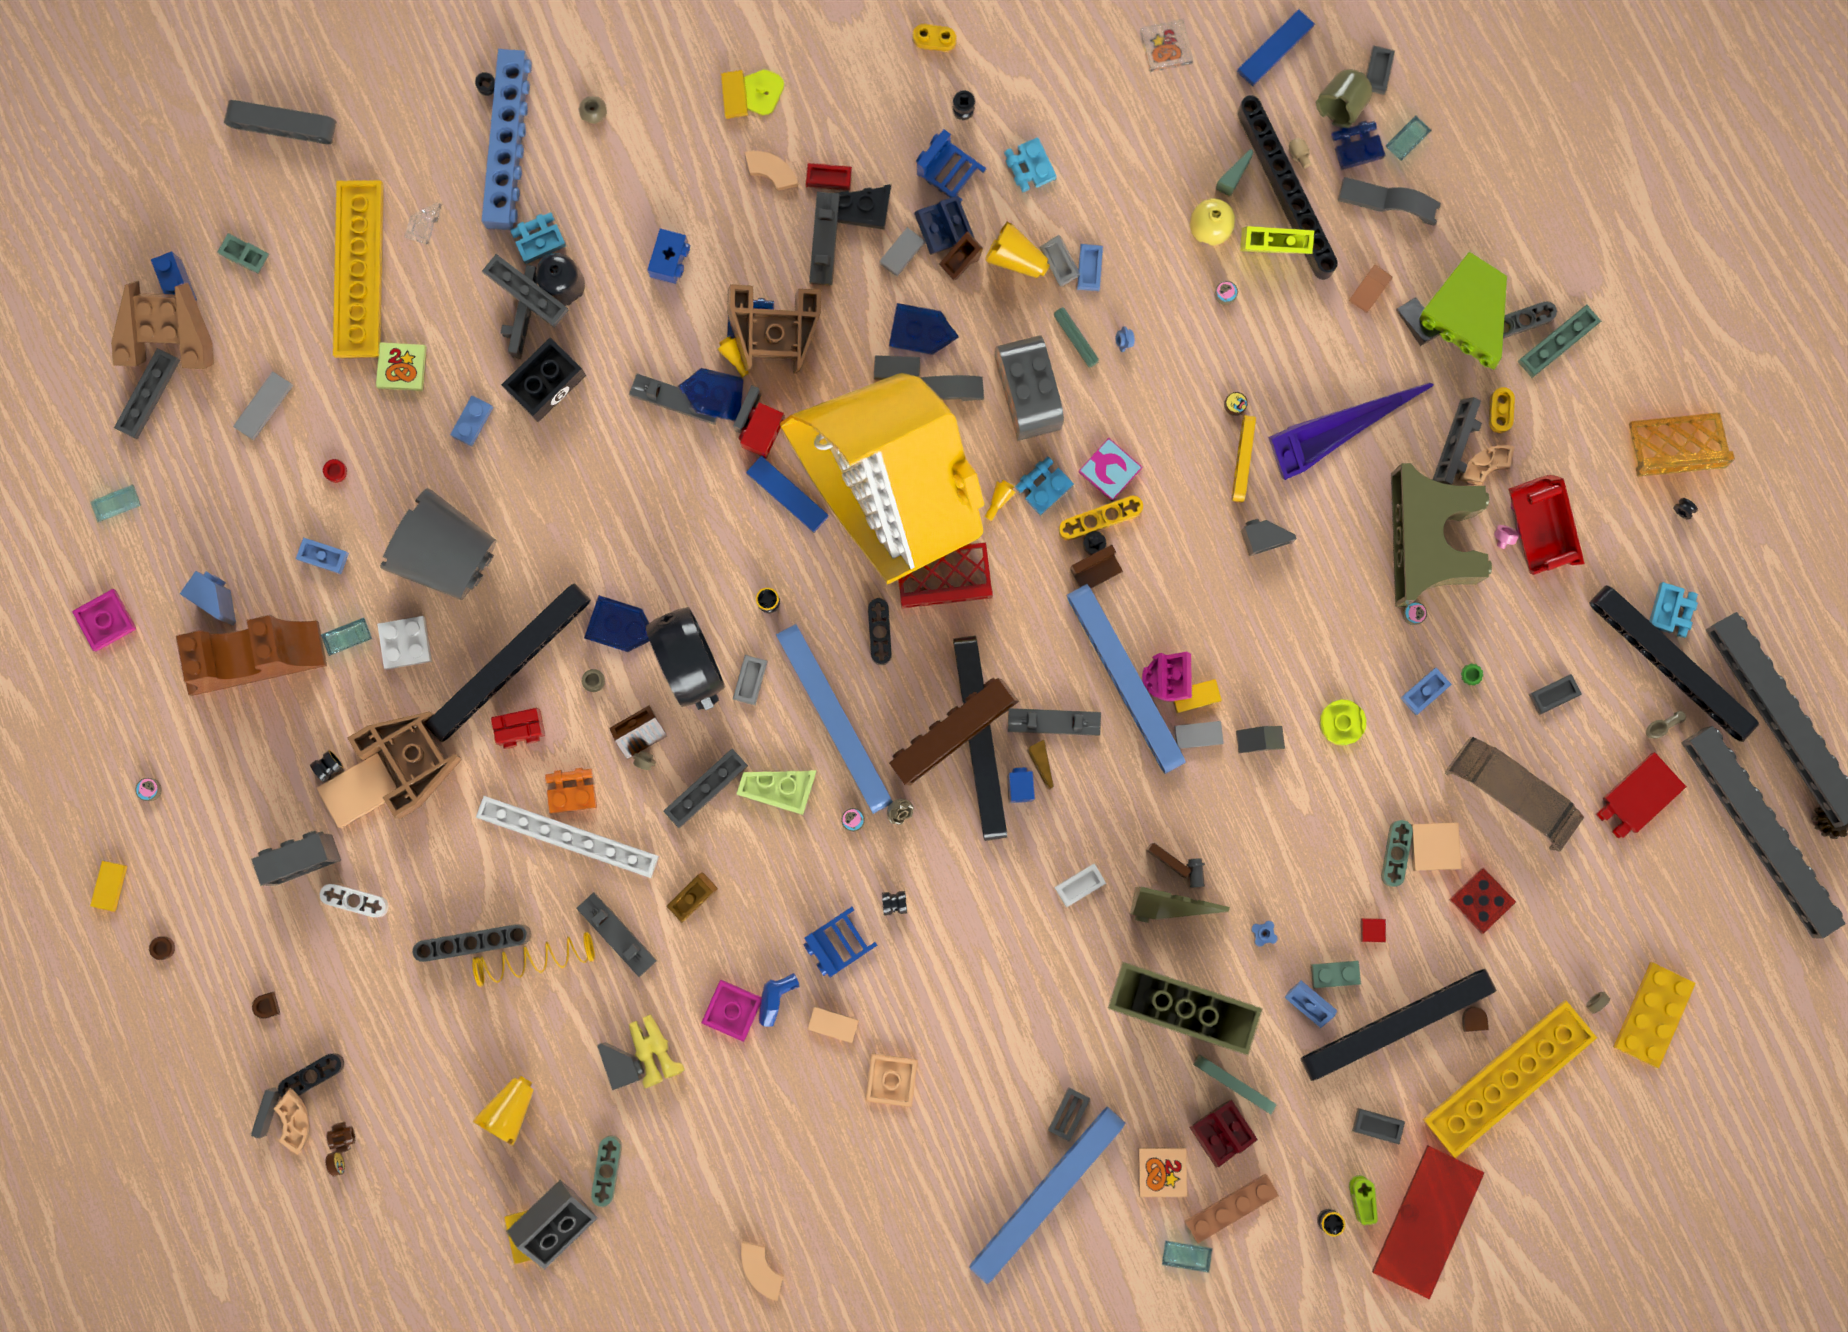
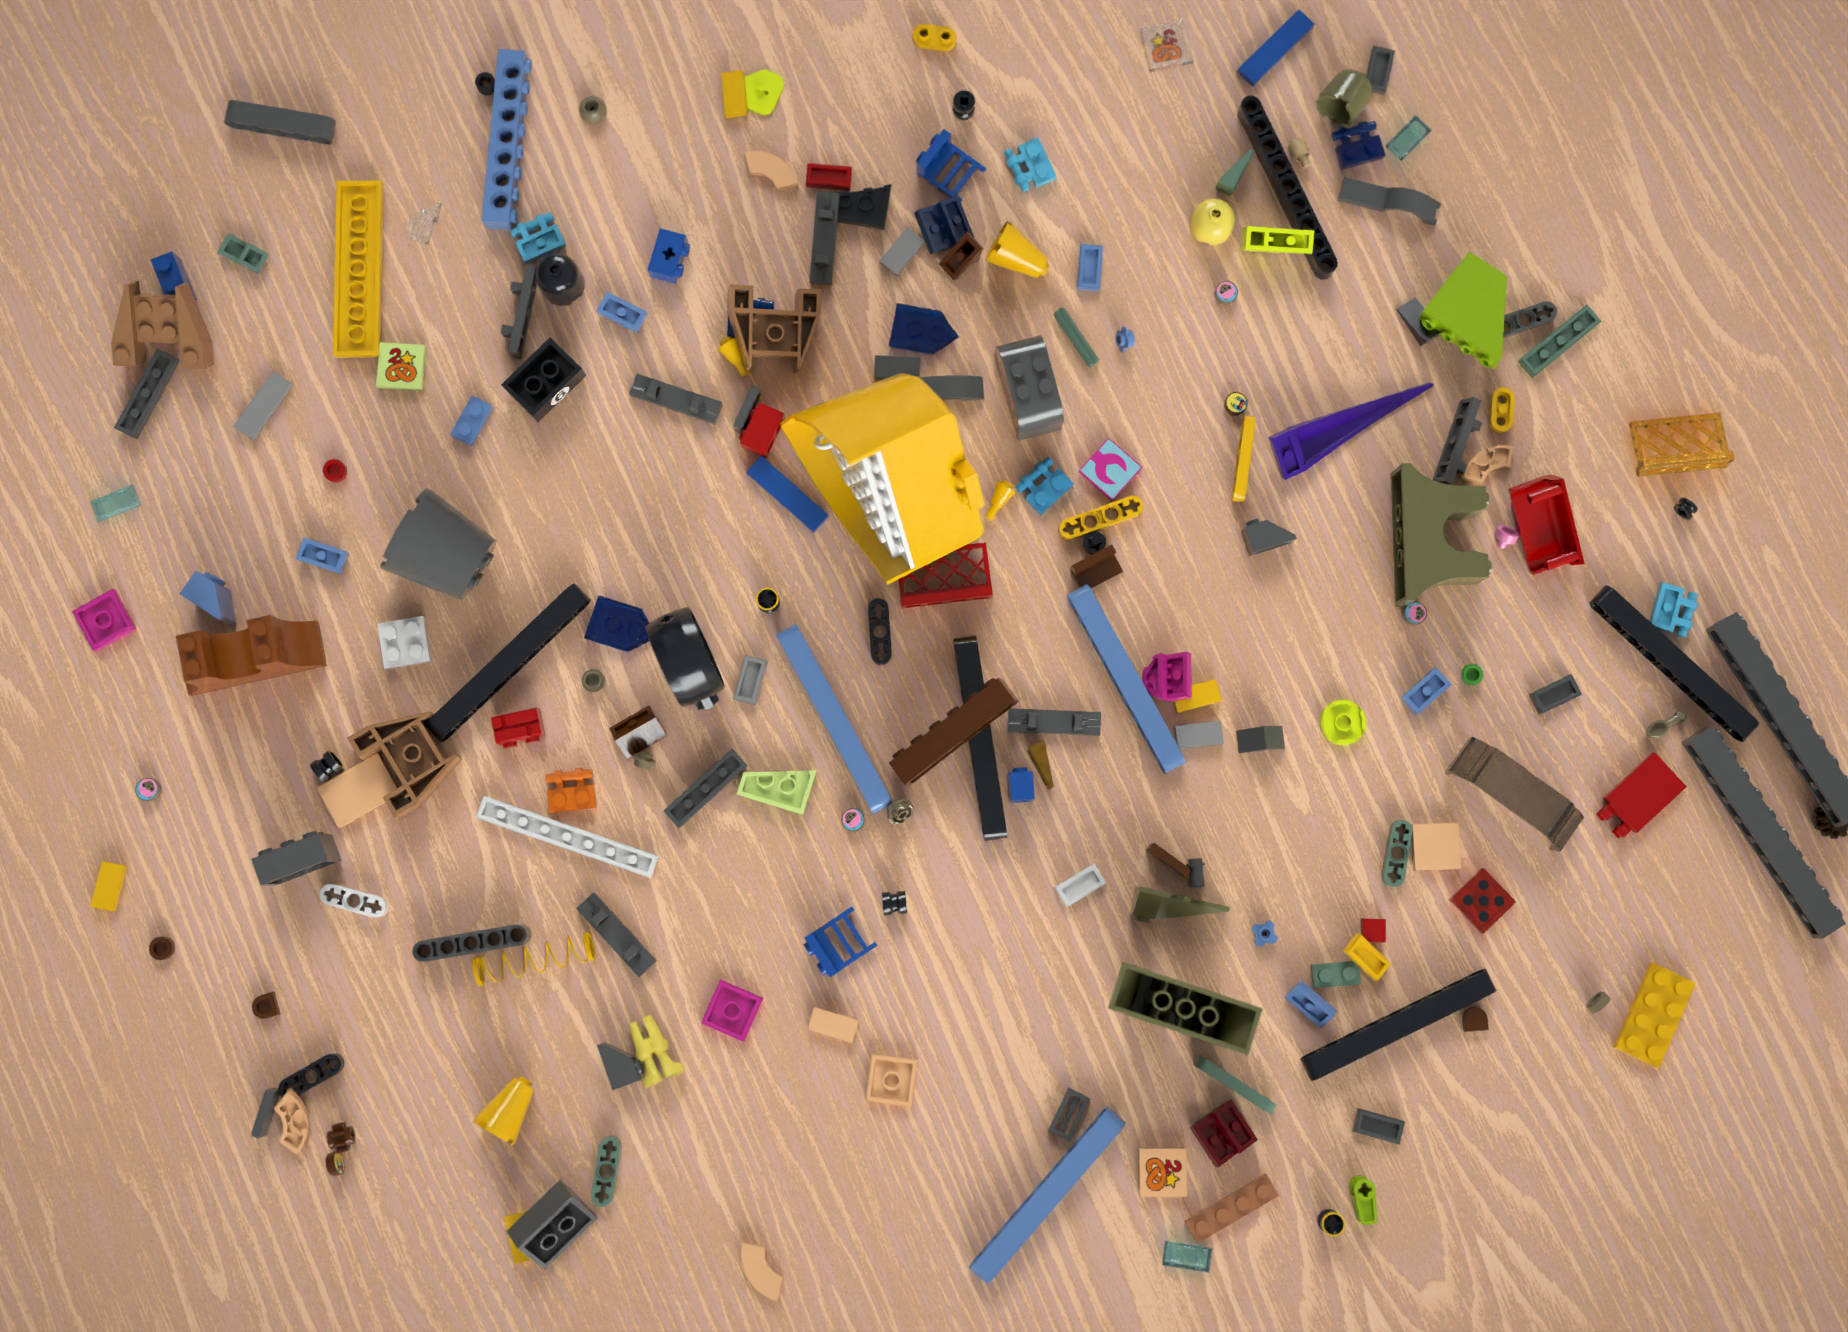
clear light blue tile [321,618,372,656] -> none
dark grey plate [482,254,569,328] -> none
pearl gold slope [666,872,718,923] -> none
clear blue tile [678,368,743,421] -> none
blue arm [759,973,800,1027] -> none
light grey tile [1040,235,1081,286] -> none
nougat slope [1349,264,1393,313] -> none
clear red piece [1372,1145,1485,1300] -> none
yellow plate [1422,1000,1597,1158] -> none
none -> medium blue plate [596,292,648,334]
none -> yellow tile [1343,933,1391,982]

